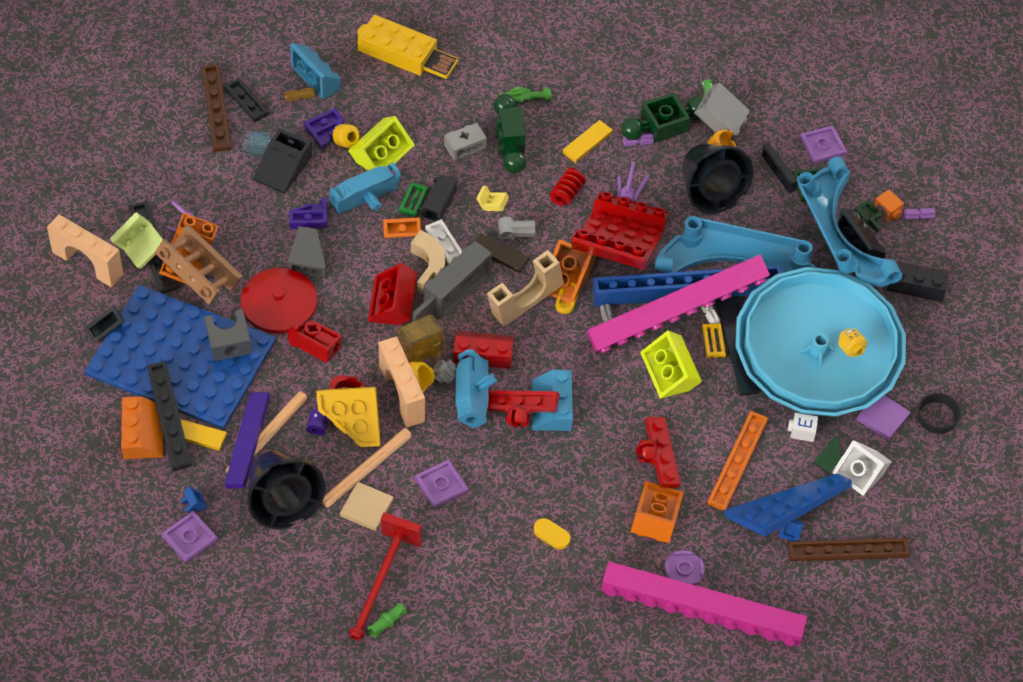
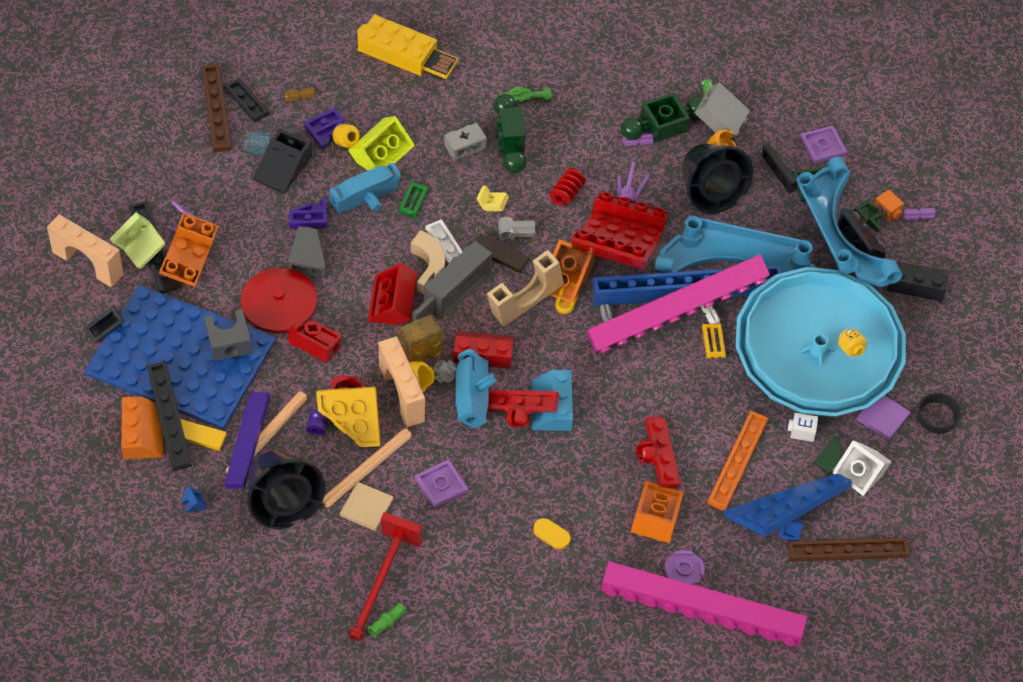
medium nougat fence [154,225,242,304] -> none
medium lavender tile [161,511,218,563] -> none
dark azure slope [290,43,341,99] -> none
orange slope [383,218,421,238] -> none
black brick [418,174,457,221] -> none
yellow tile [562,120,613,163] -> none
neon yellow slope [640,331,702,399] -> none
black tile [716,296,760,396] -> none

